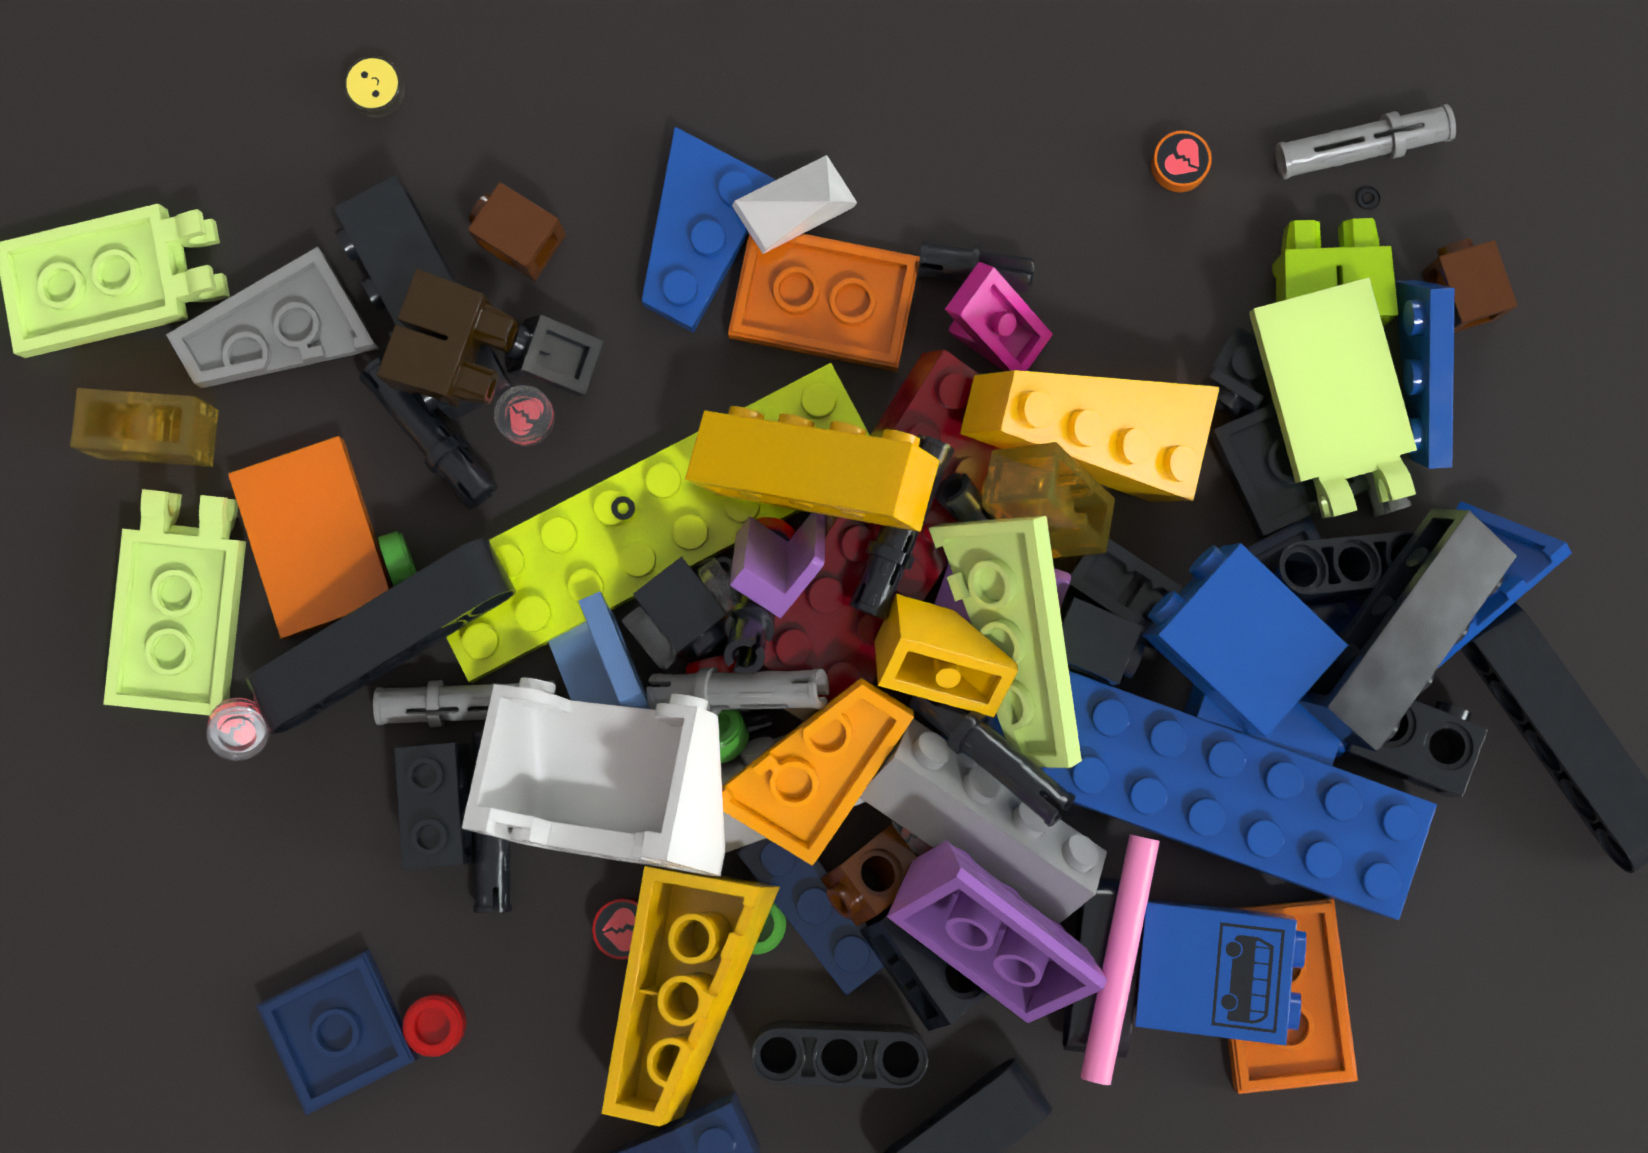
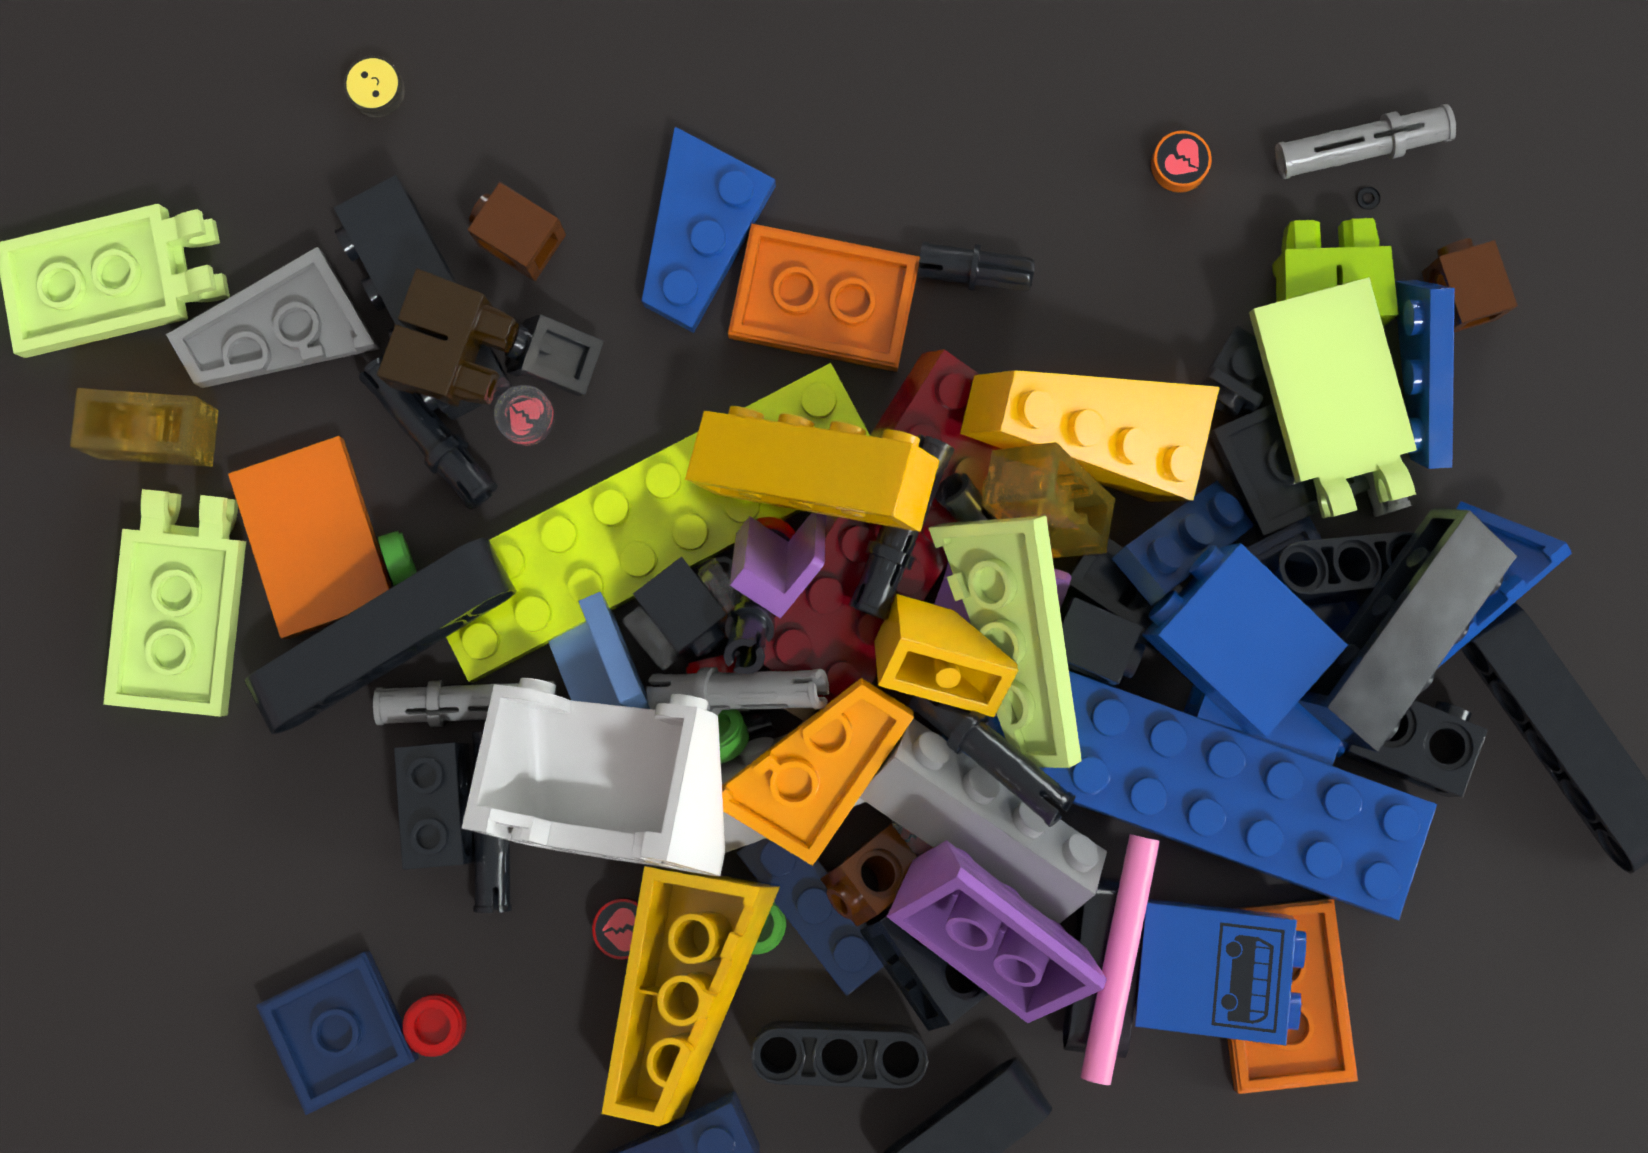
clear tile [207,698,269,760] -> none
black piece [611,496,635,520] -> none
white slope [732,155,857,254] -> none
dark pink slope [945,262,1053,372] -> none
none -> dark blue plate [1112,480,1255,606]

